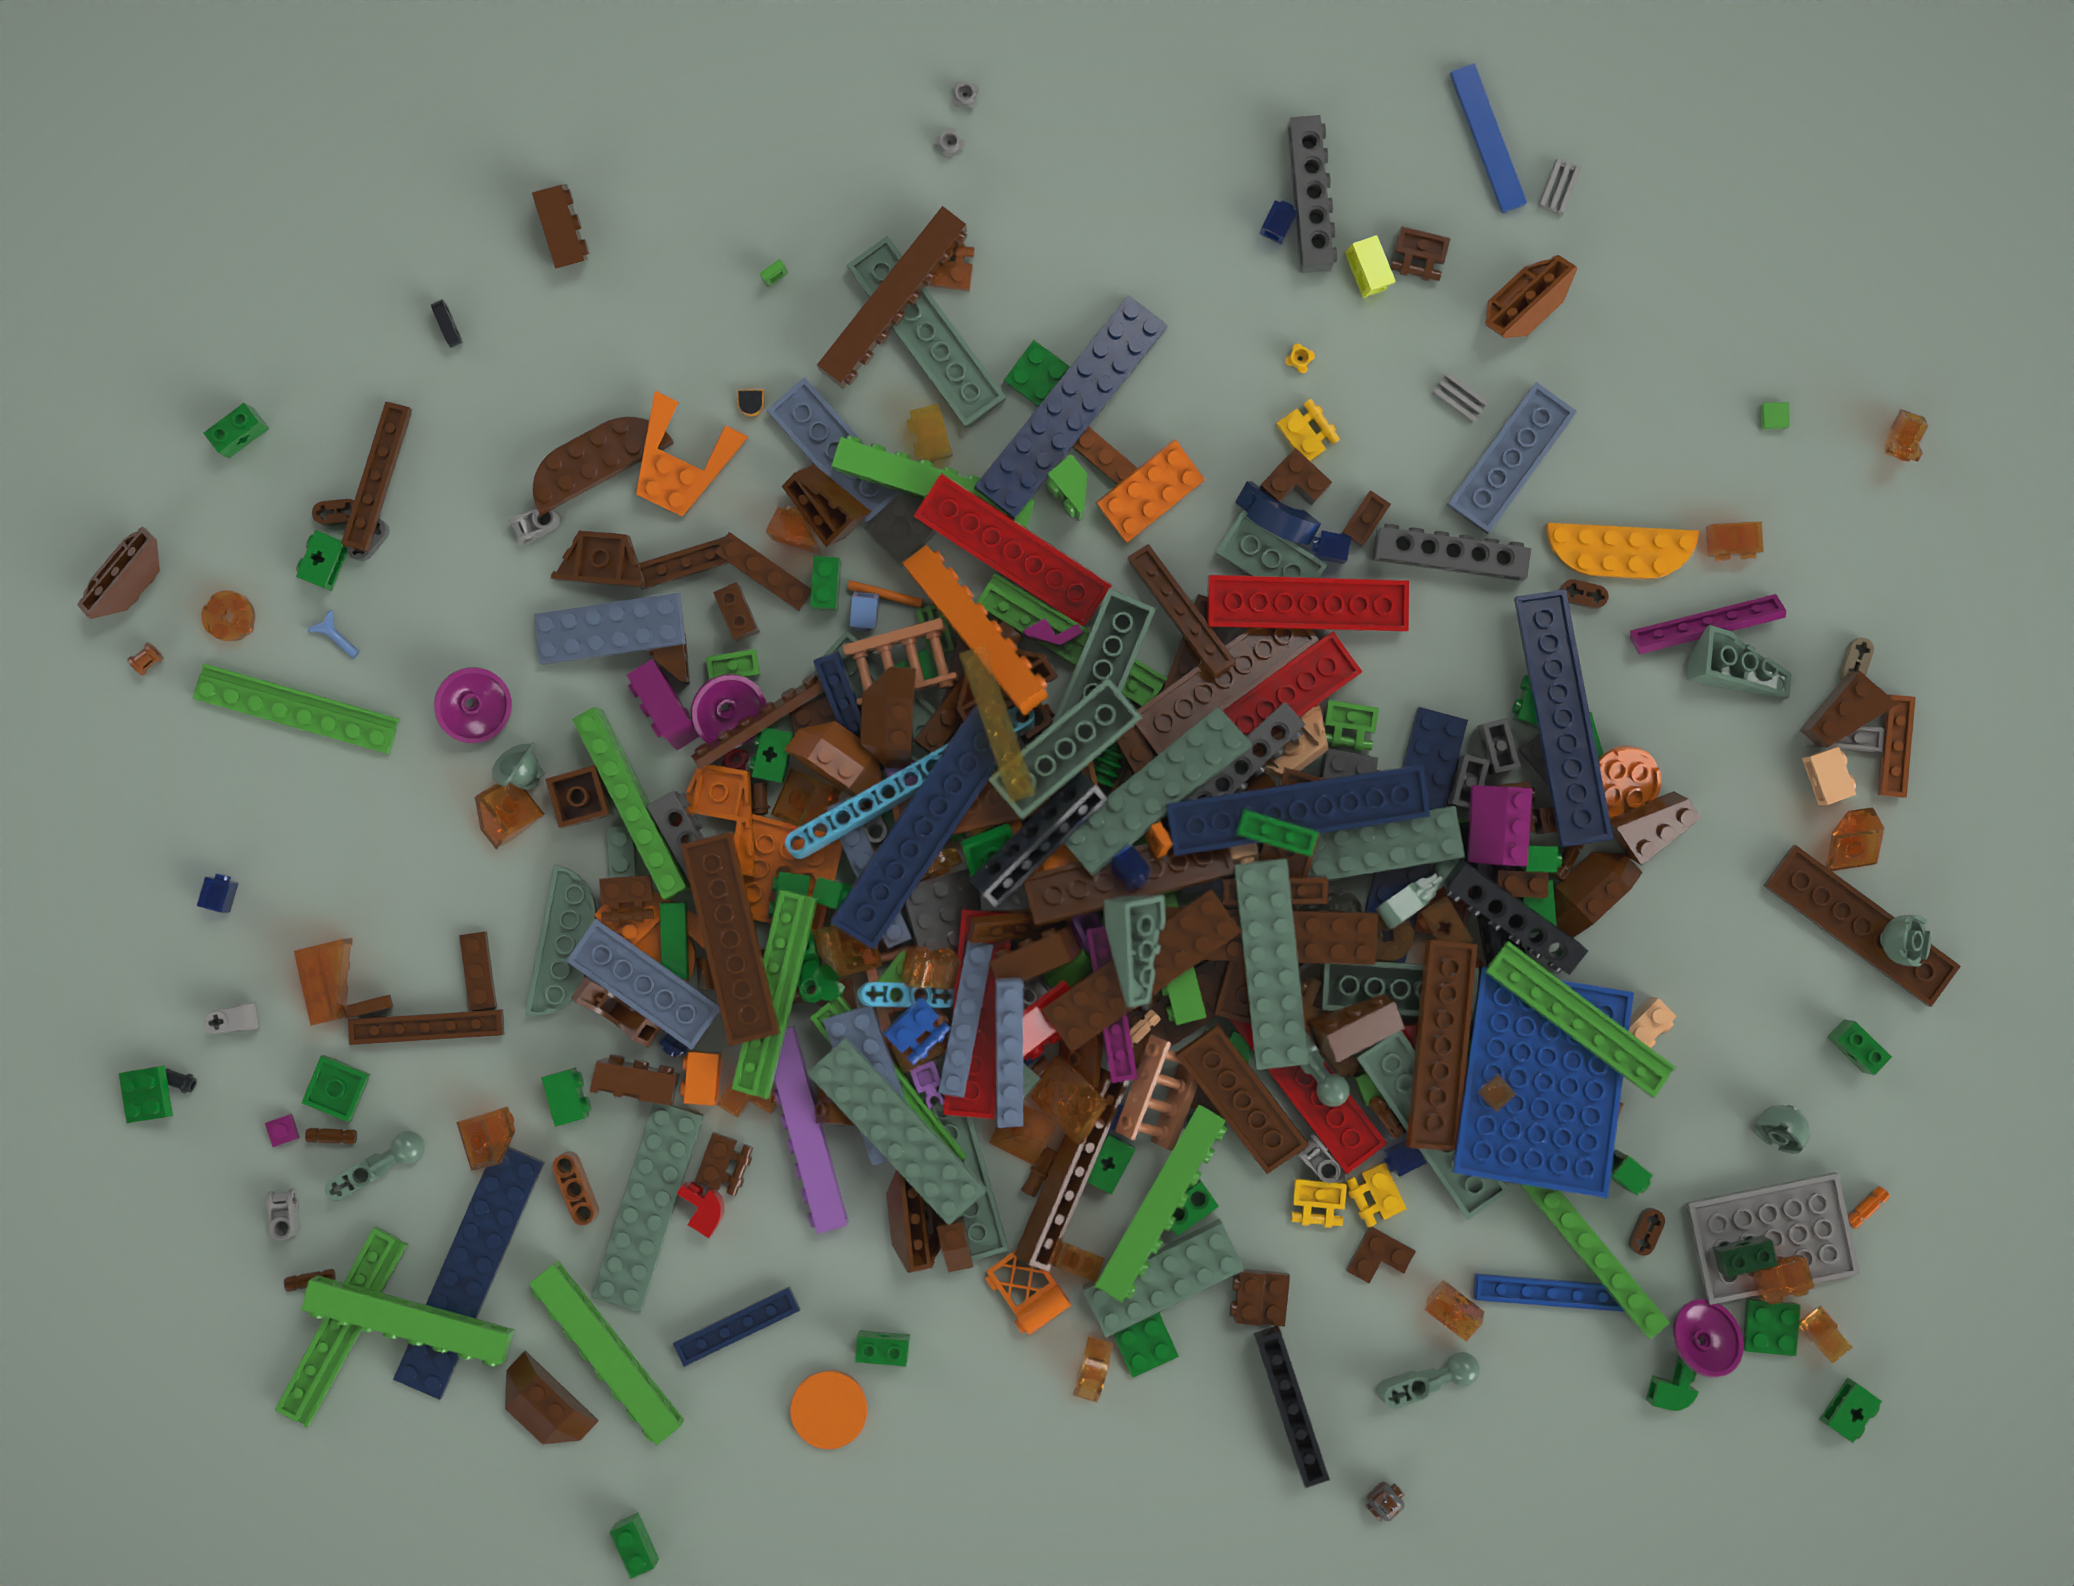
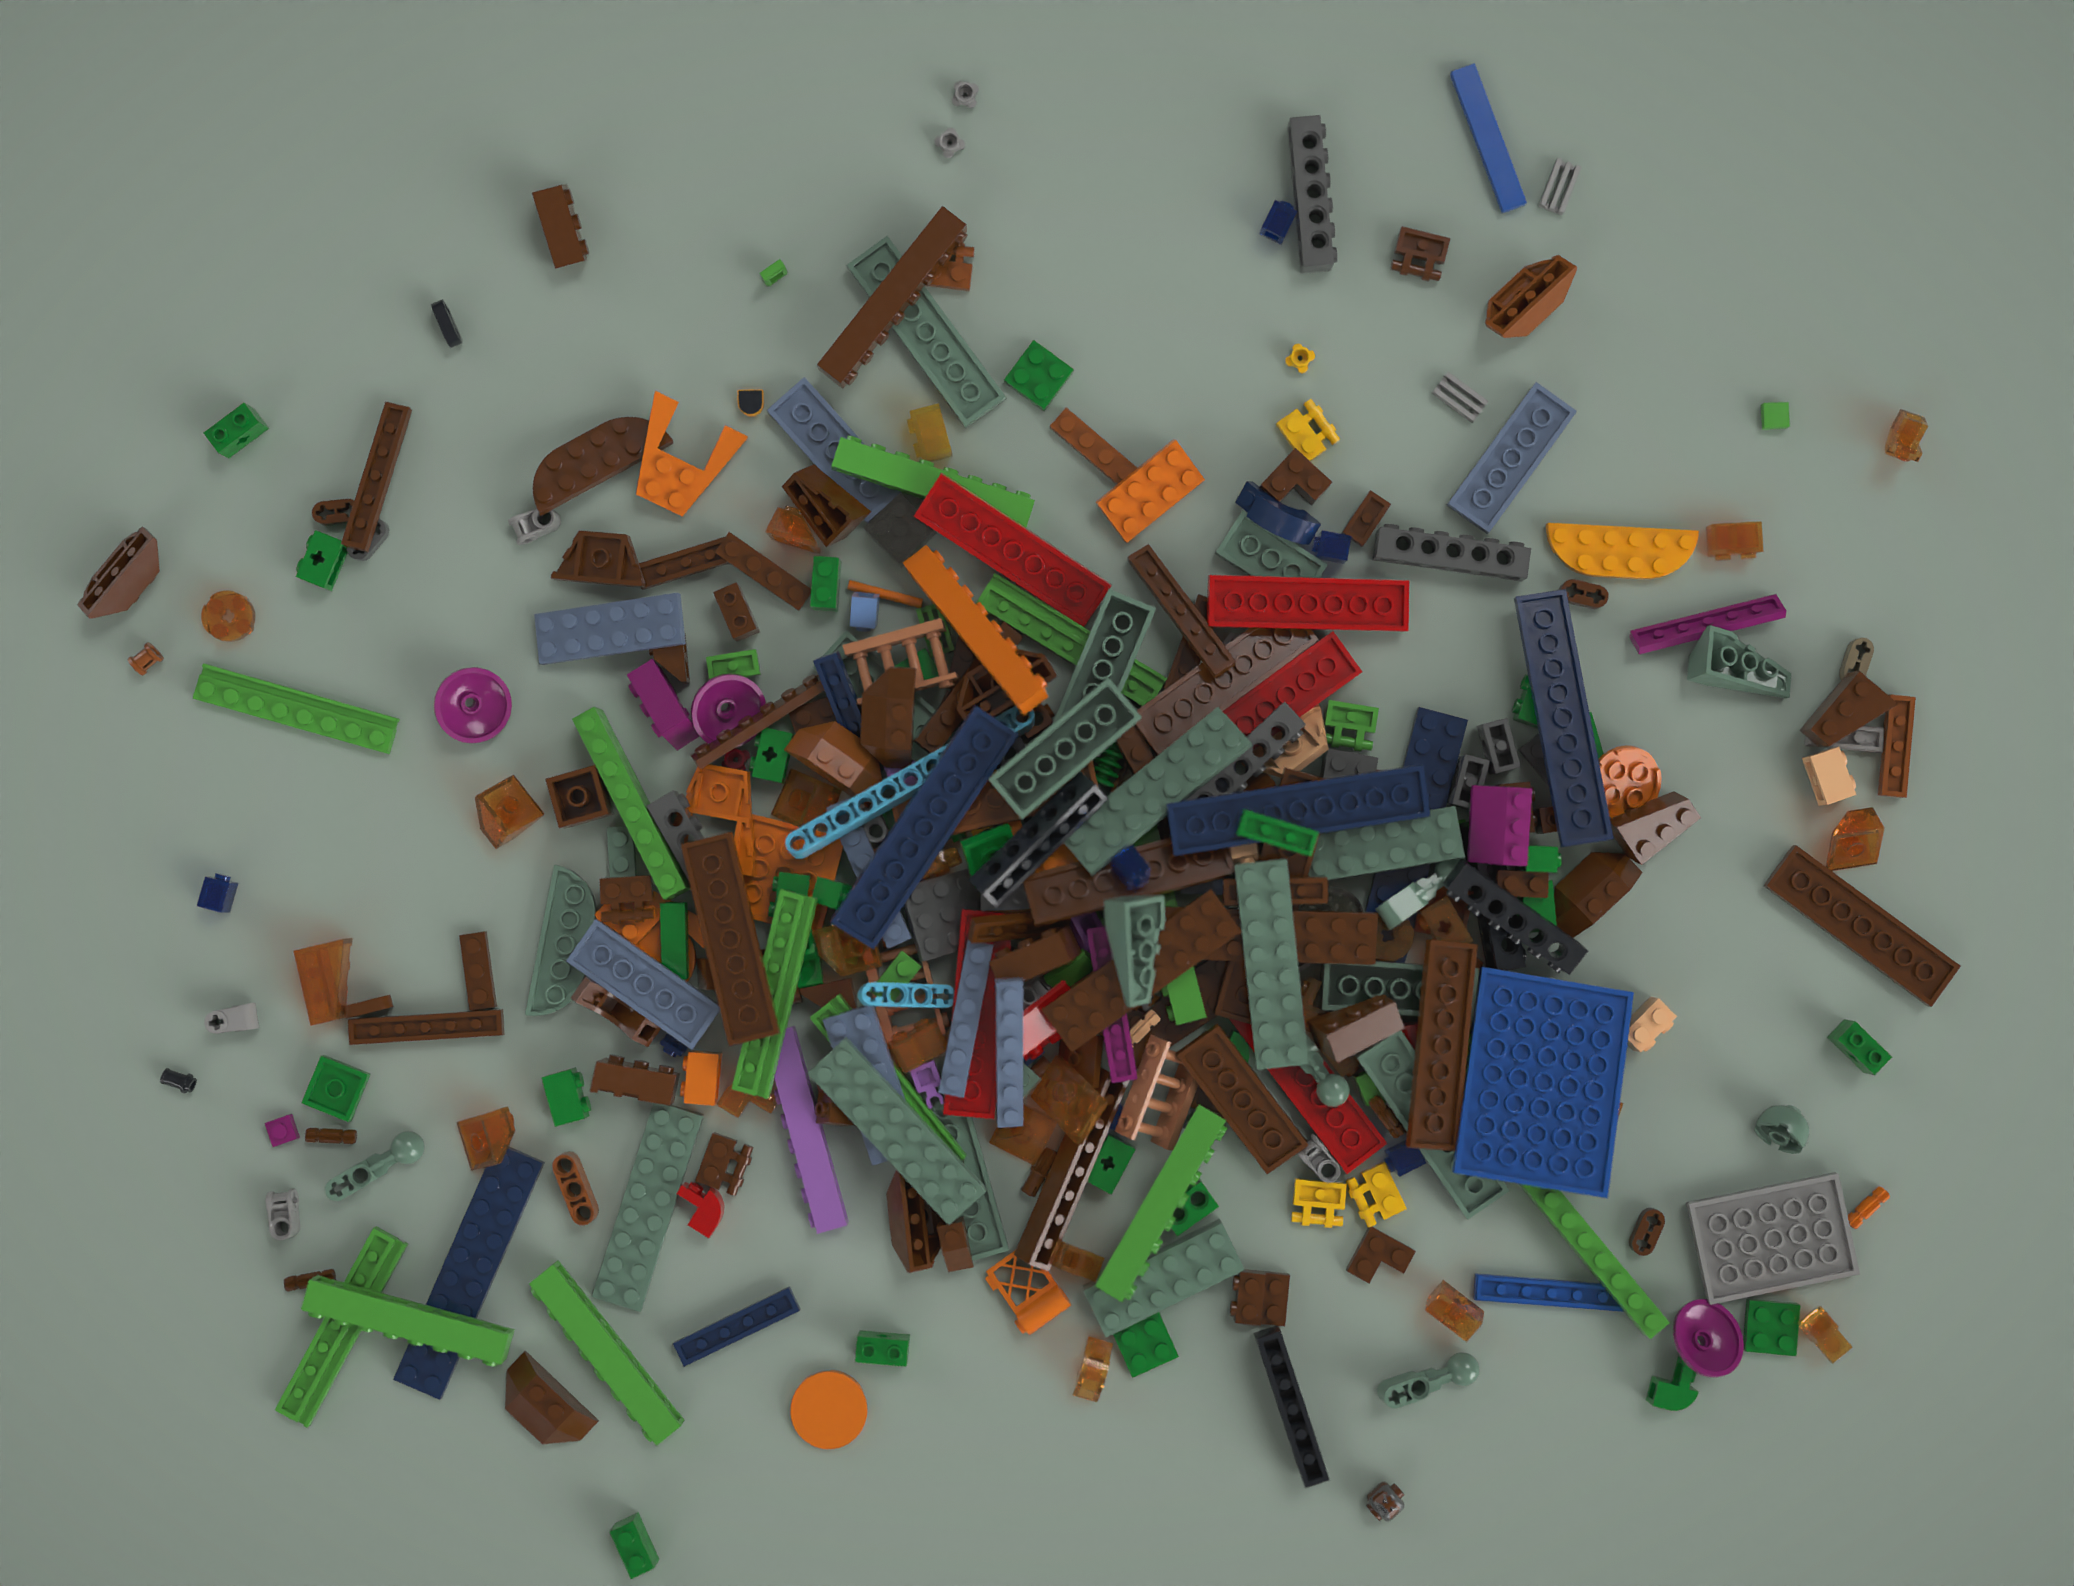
green plate [118,1065,173,1123] -> none
medium blue piece [308,610,359,659] -> none
sand green helmet [493,742,545,789] -> none
reddish brown pin [751,783,771,815] -> none
green plate [799,958,846,1003] -> none
blue plate [883,997,951,1065] -> none
clear orange brick [900,946,960,990] -> none
clear yellow plate [960,645,1036,803] -> none
dark blue plate [974,295,1168,519] -> none
magenta slope [1023,618,1083,647] -> none
bright green slope [1047,454,1088,521] -> none
orange plate [1145,822,1173,858] -> none
neon yellow hinge [1345,235,1396,298] -> none
clear orange plate [1477,1075,1516,1112] -> none
bright green plate [1485,942,1676,1098] -> none
reddish brown axle [1552,844,1585,881] -> none
green brick [1610,1150,1653,1195] -> none
dark green brick [1713,1235,1778,1277] -> none
clear orange brick [1752,1254,1815,1304] -> none
green brick [1819,1378,1882,1443] -> none
sand green cylinder [1880,915,1931,966] -> none

